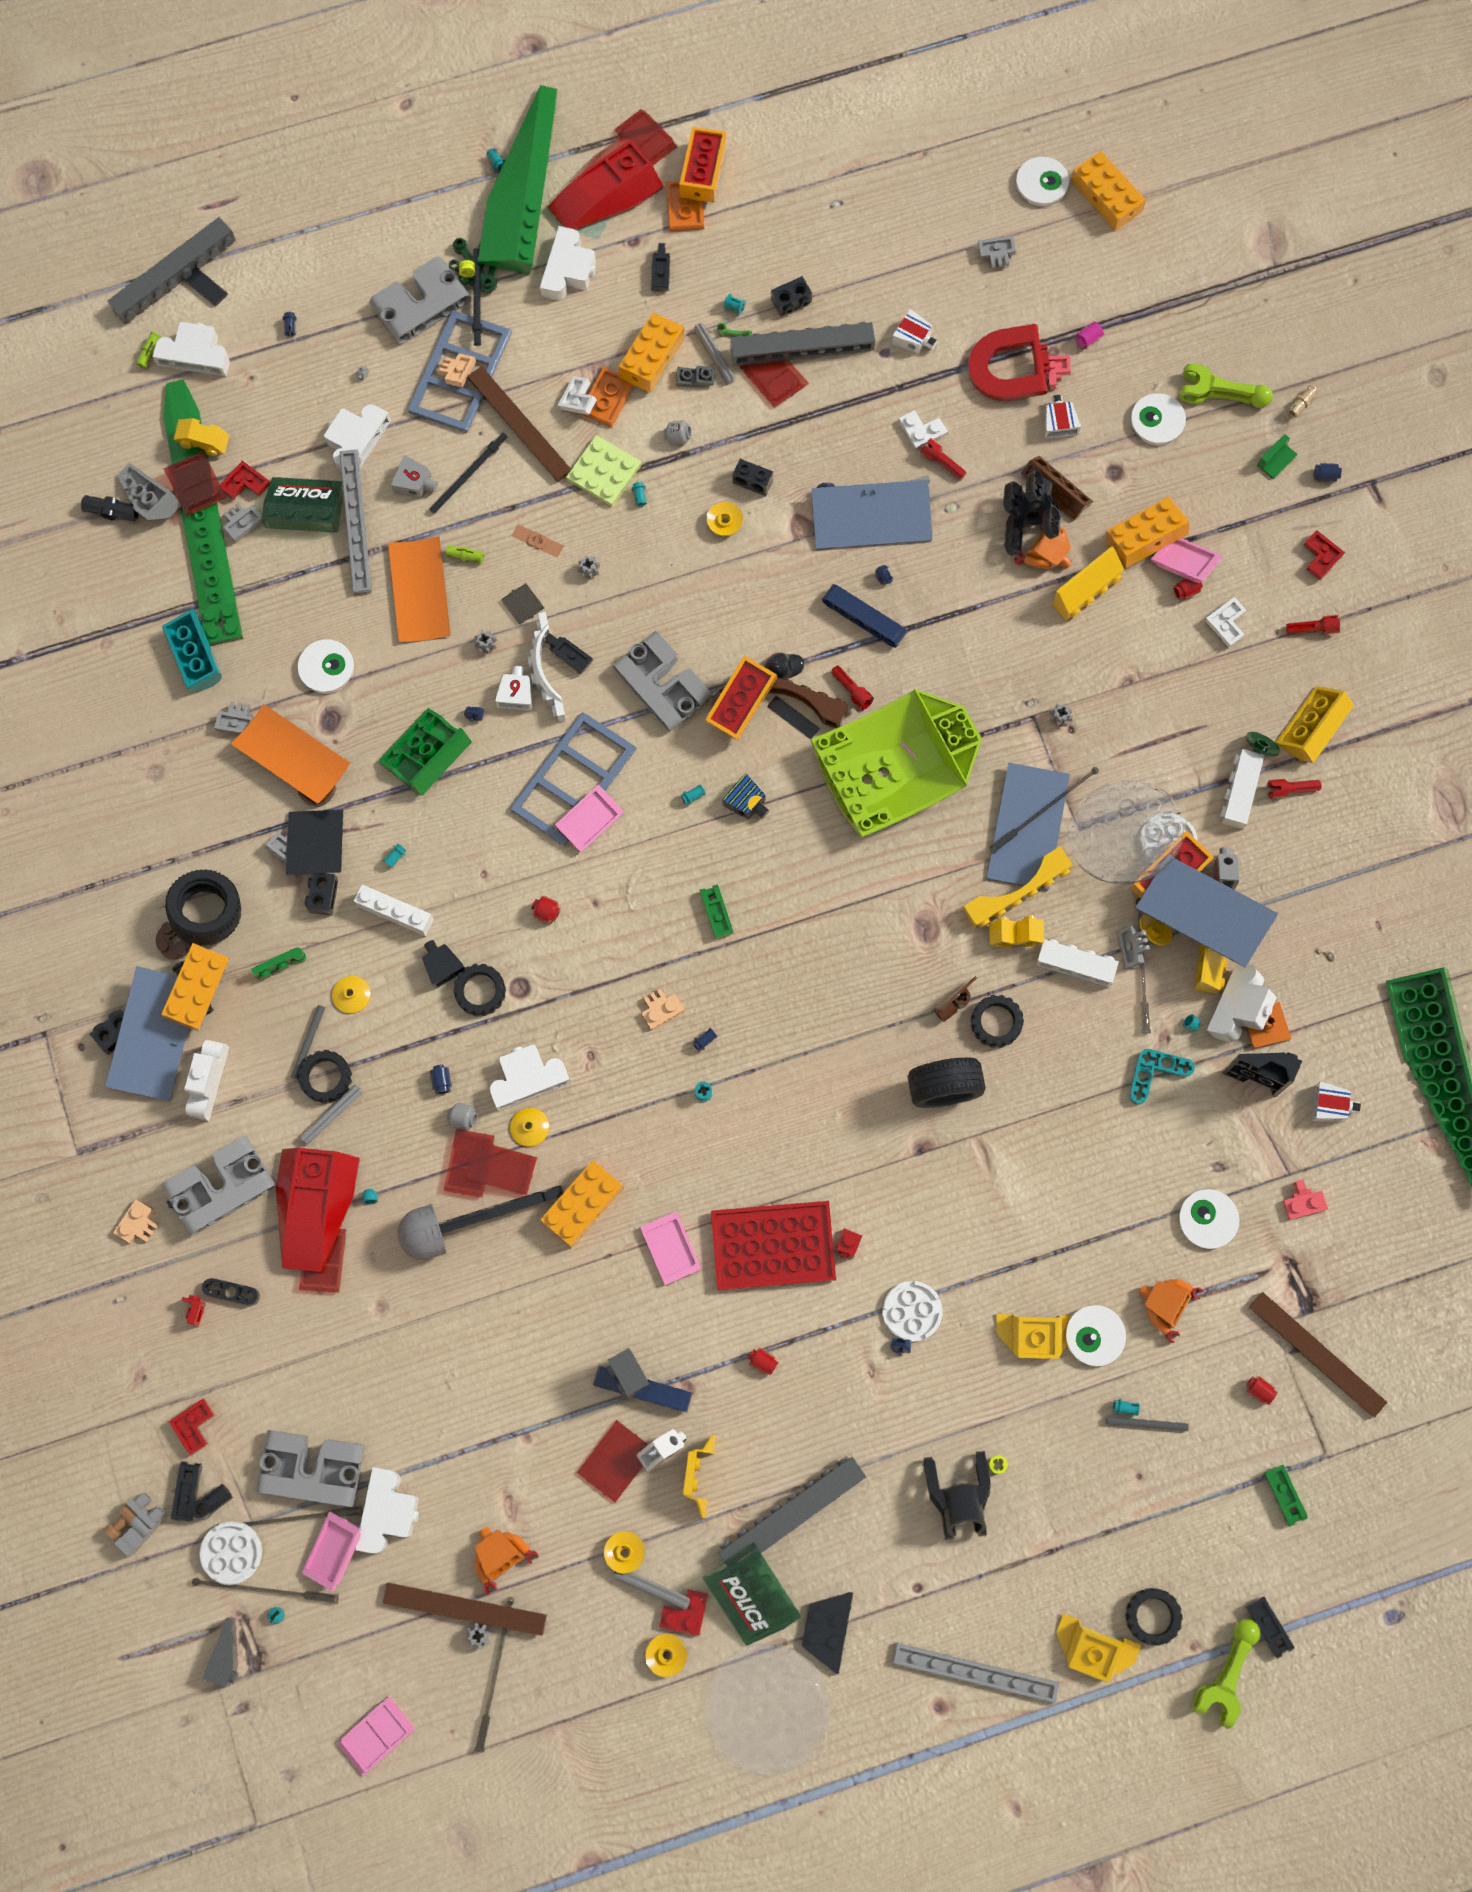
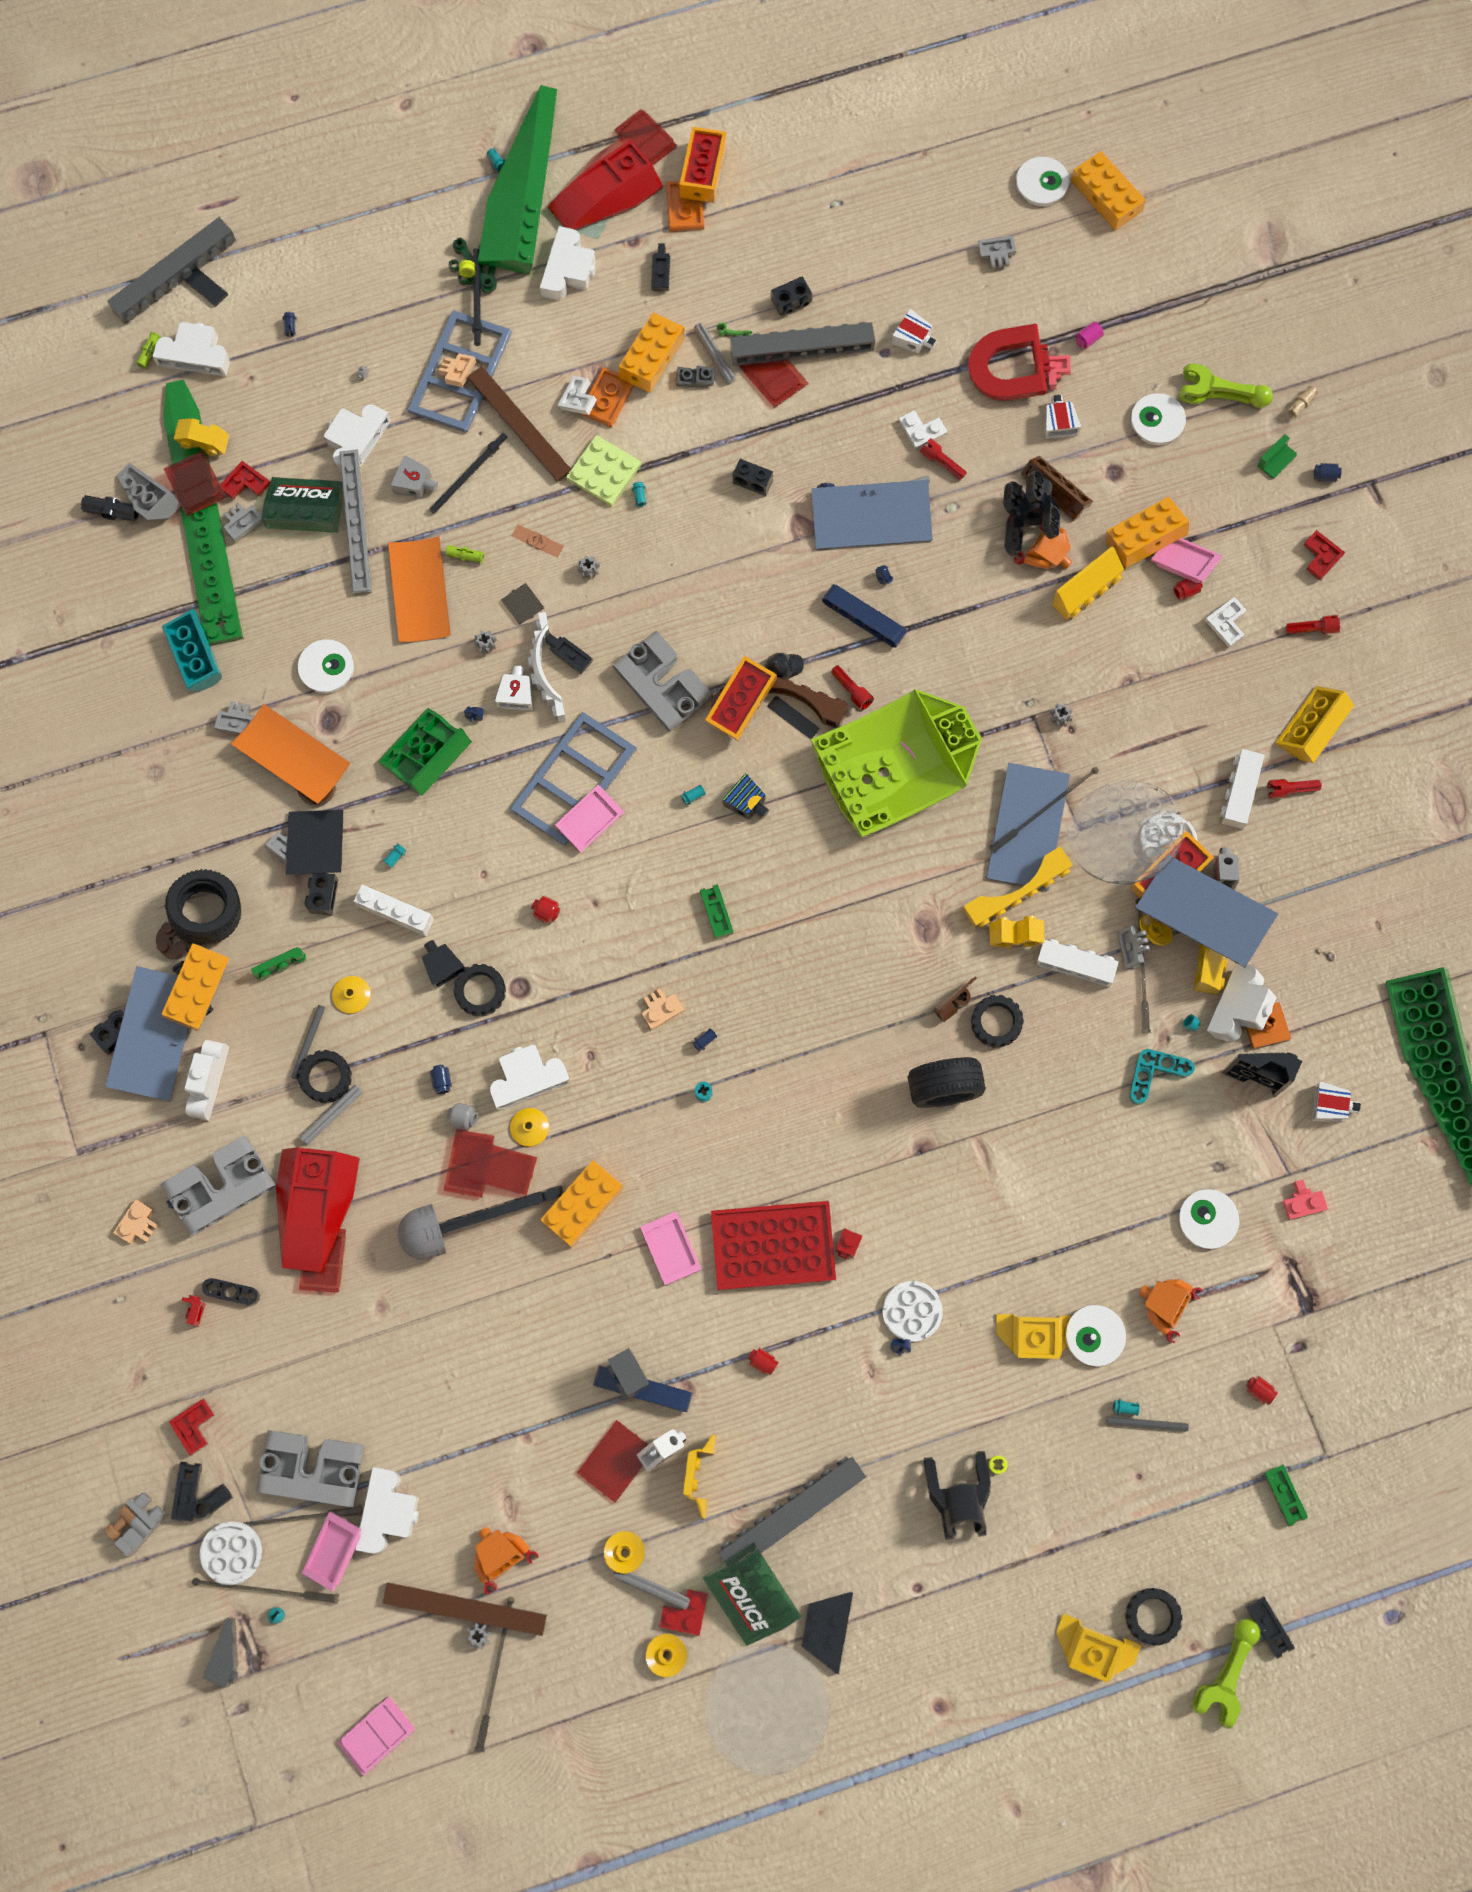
teal hinge [362,1188,378,1204] -> none
light grey connector [369,256,471,344] -> none
light grey head [664,420,692,445] -> none
yellow dish [707,502,743,536] -> none
teal bush [723,293,746,315] -> none
light grey tile [892,1642,1059,1704] -> none
dark green dish [1246,731,1280,757] -> none
reddish brown tile [1249,1292,1388,1418] -> none

